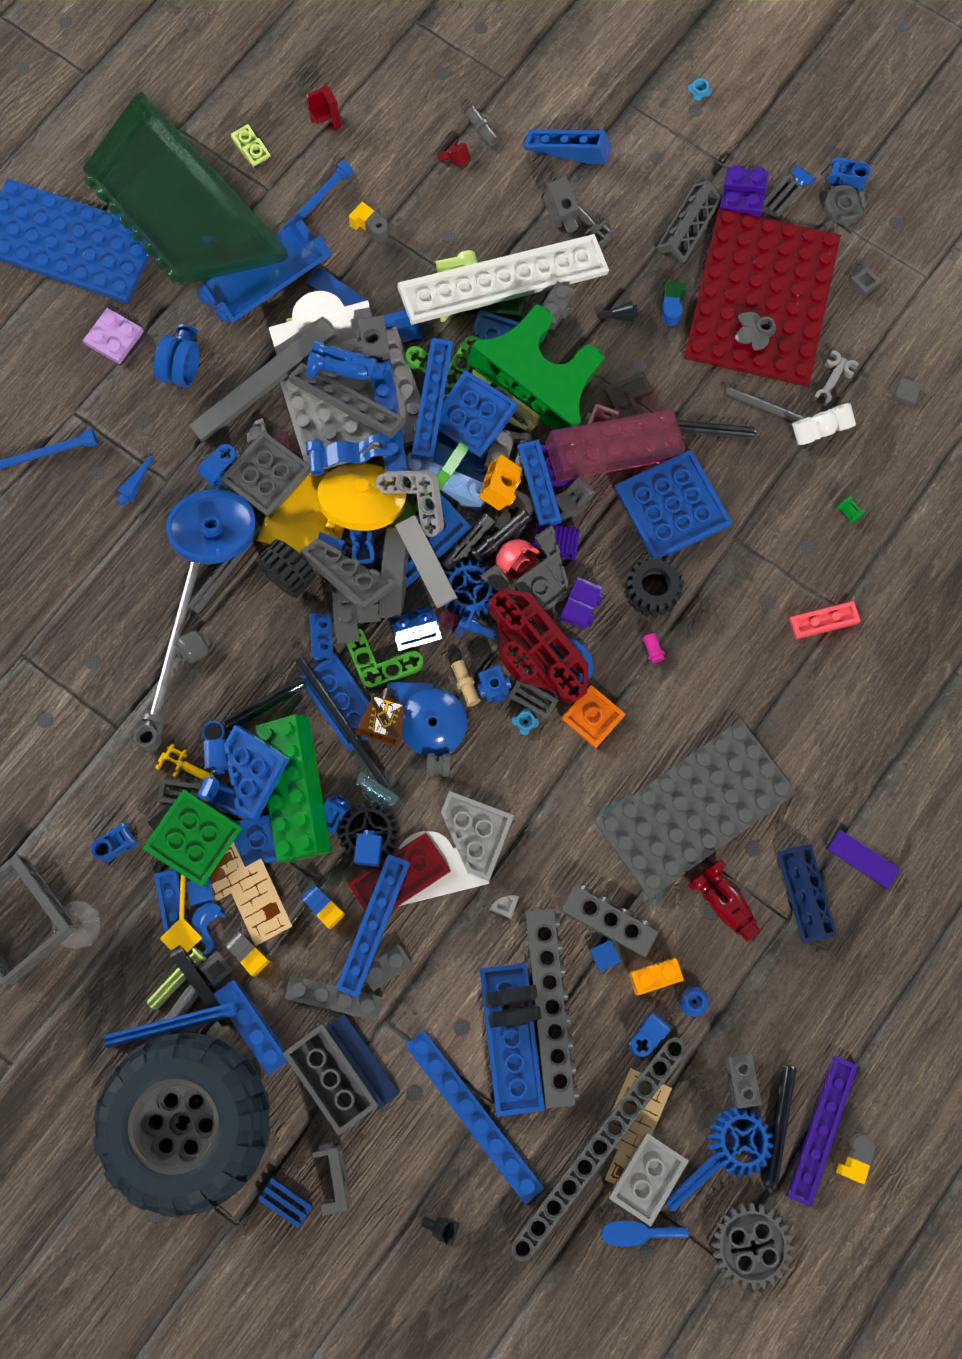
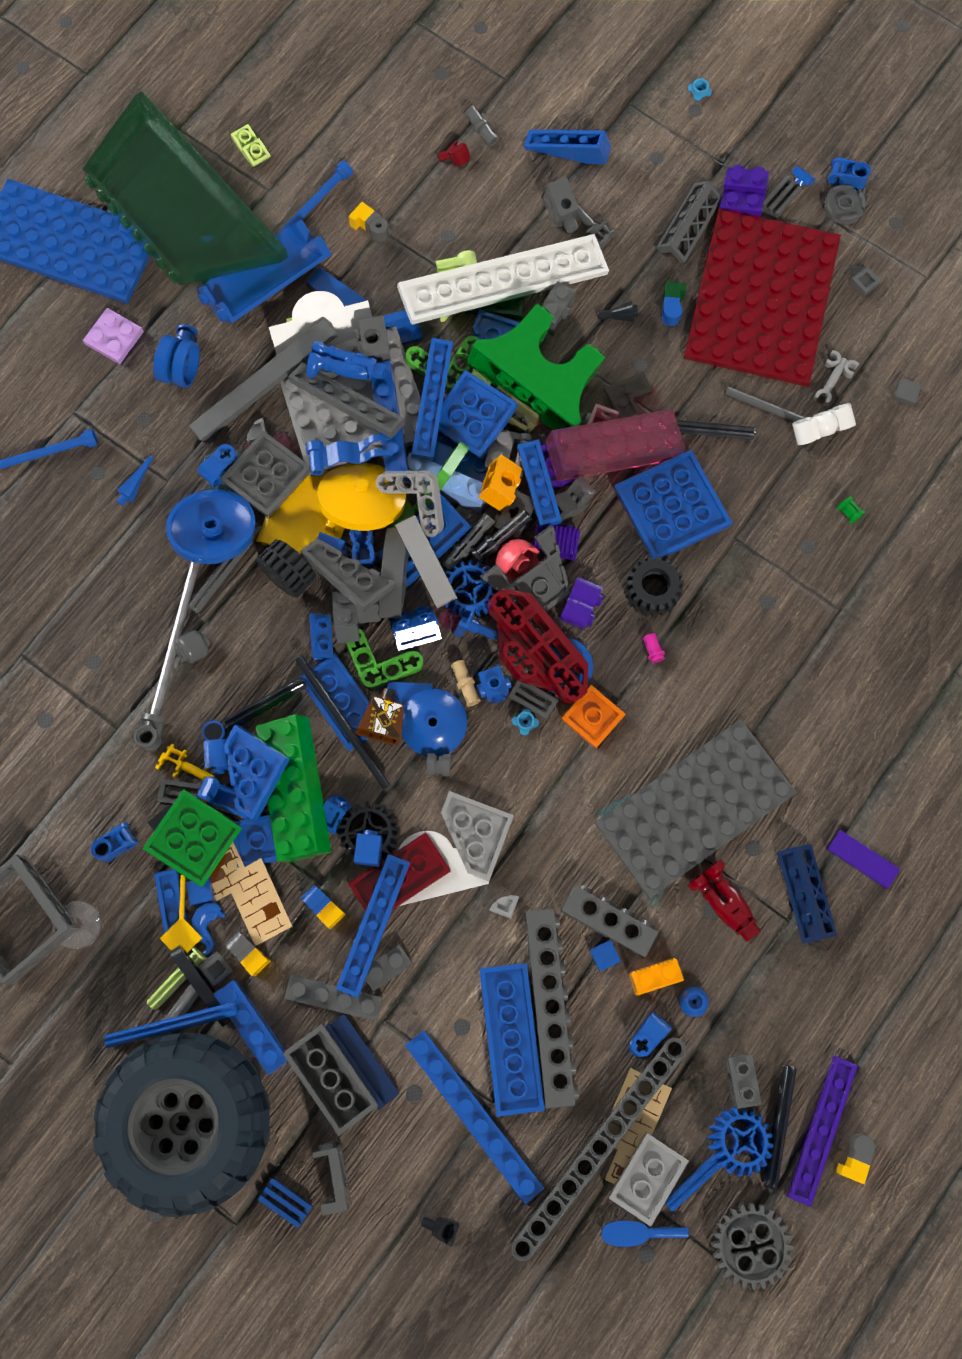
dark red panel [306,85,341,130] -> none
clear light blue tile [357,772,400,806] -> none
black wheel [484,985,542,1028] -> none
dark grey plate [735,312,776,351] -> none
coral tile [789,601,861,640] -> none

